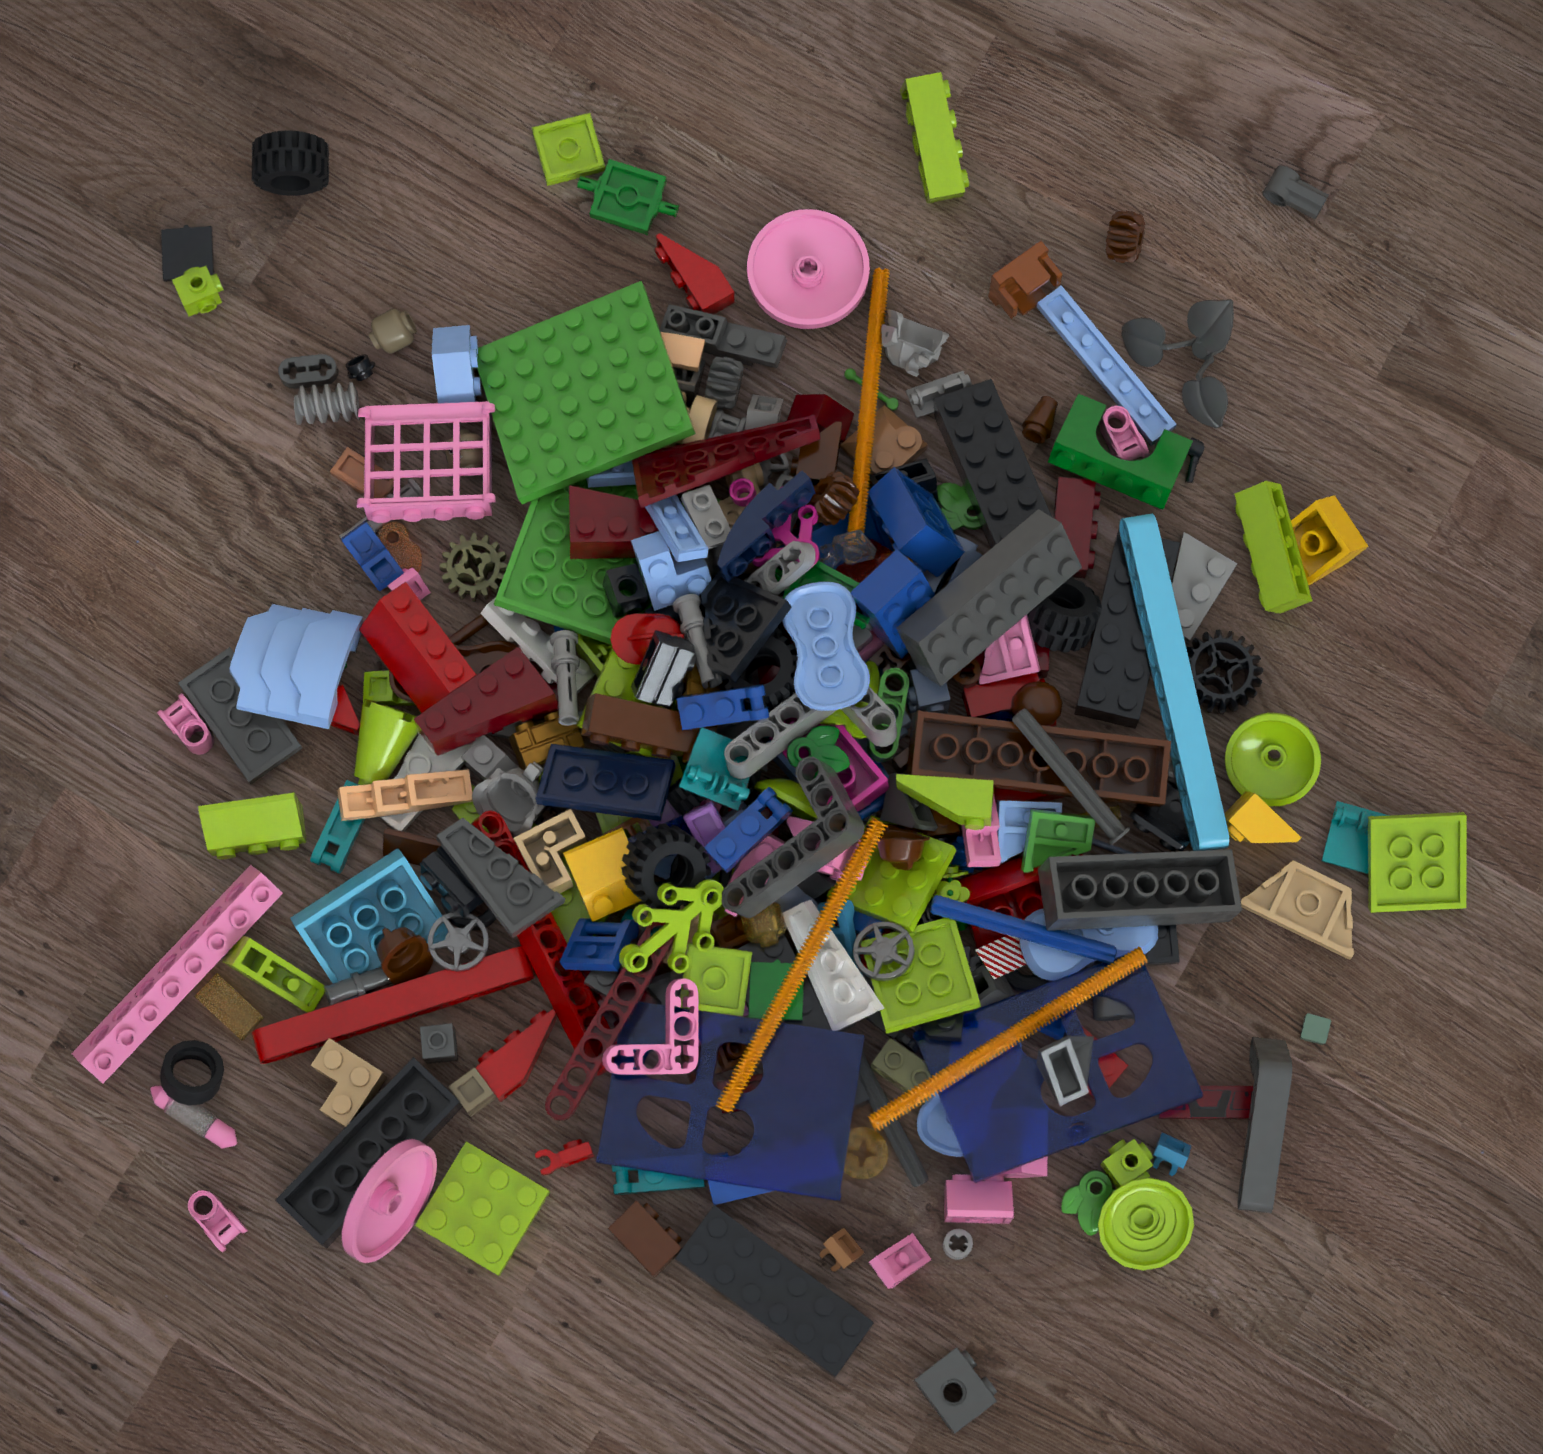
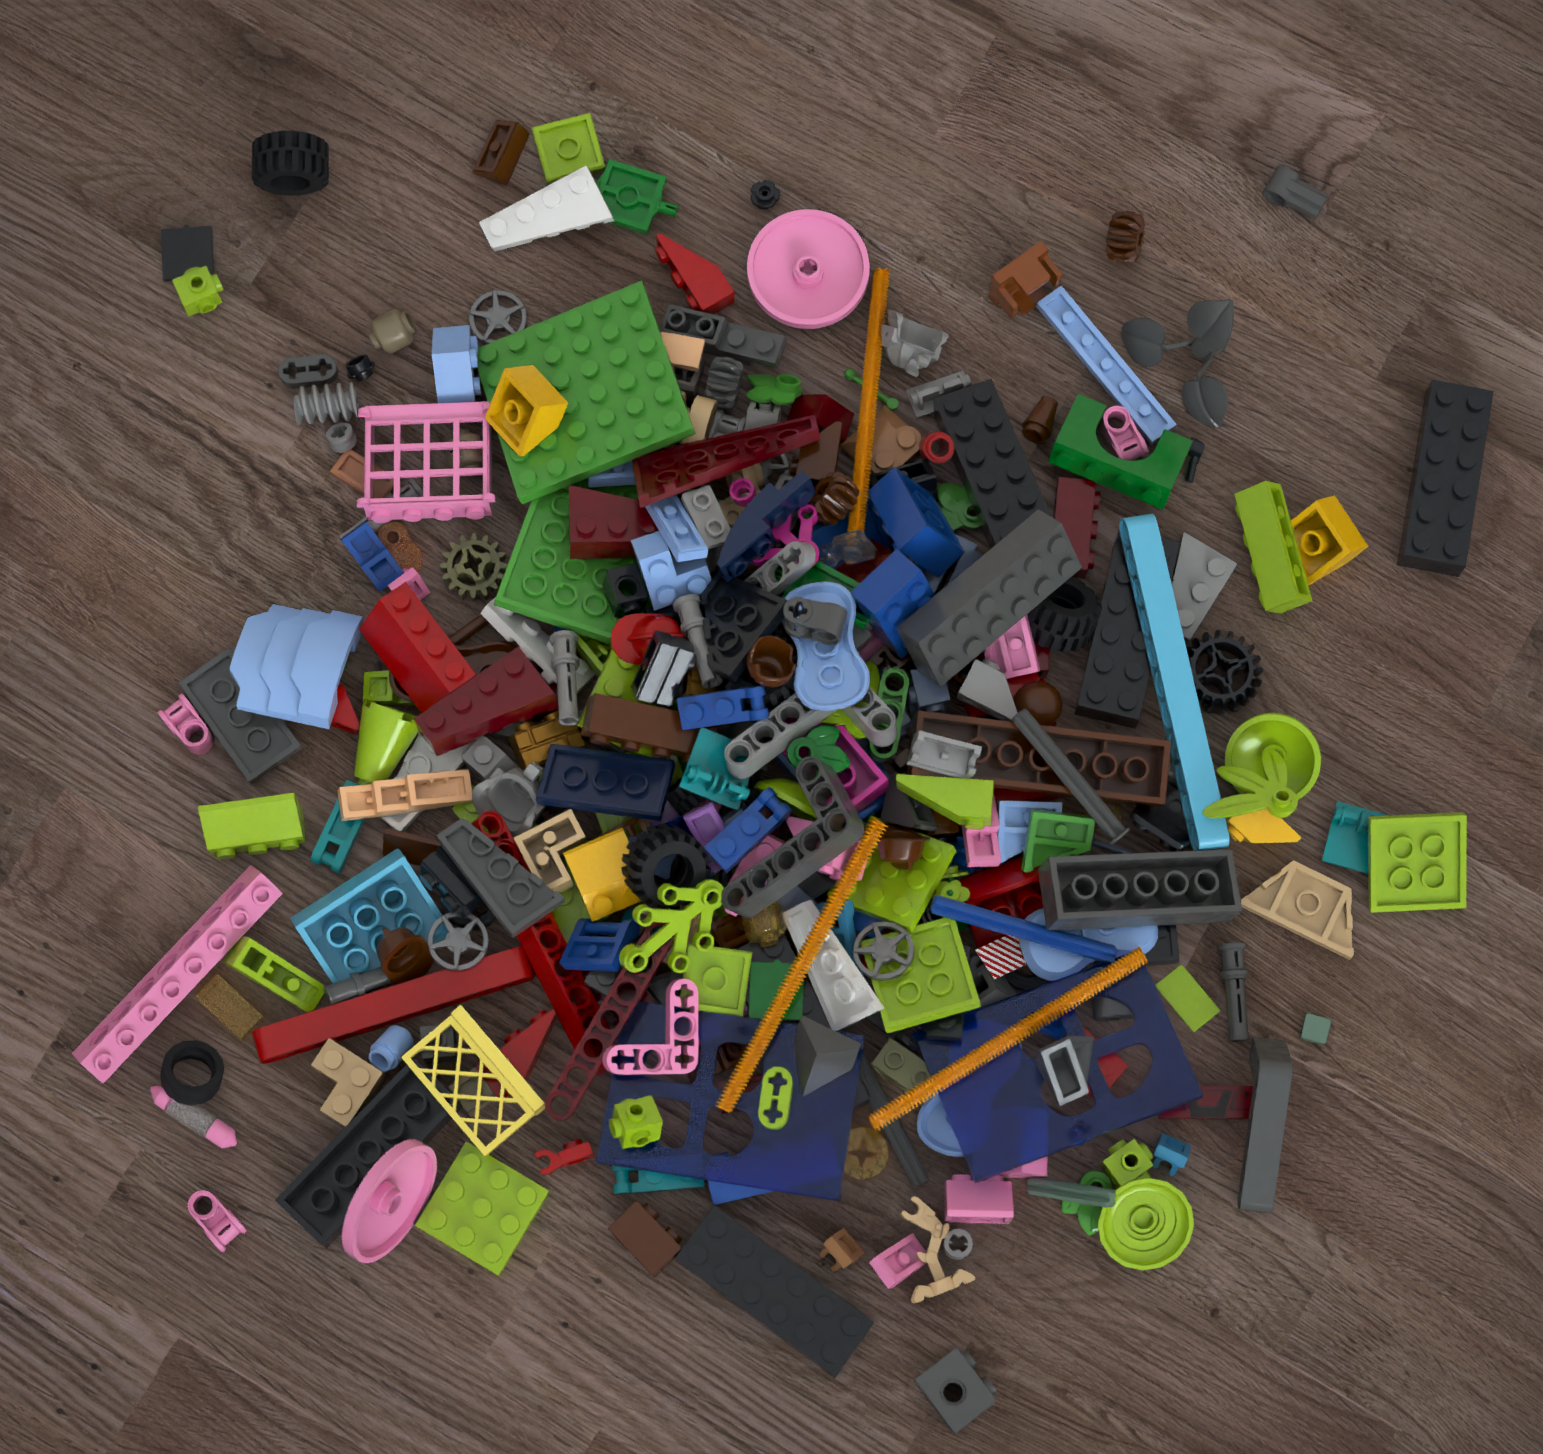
lime wedge [900,72,969,203] -> none
none -> light grey bush [326,422,357,453]
none -> light blue brick [369,1025,414,1072]
none -> light yellow fence [401,1005,545,1157]
none -> flat silver wheel [469,290,527,344]
none -> reddish brown slope [472,120,529,185]
none -> white wing [479,166,615,252]
none -> yellow slope [485,365,568,456]
none -> lime brick [609,1095,663,1149]
none -> bright green plate [746,374,802,406]
none -> reddish brown hair [746,635,796,688]
none -> black plate [750,180,780,209]
none -> lime beam [758,1066,794,1130]
none -> dark grey piece [783,597,847,645]
none -> dark grey slope [793,1016,861,1097]
none -> tan piece [900,1196,975,1304]
none -> light grey hinge [906,730,982,779]
none -> red brick [919,432,954,463]
none -> light grey slope [956,659,1017,722]
none -> sand green axle [1026,1177,1116,1208]
none -> lime sticker [1155,964,1221,1032]
none -> lime plant [1203,748,1298,818]
none -> dark grey pin [1217,943,1250,1042]
none -> black brick [1397,380,1494,577]

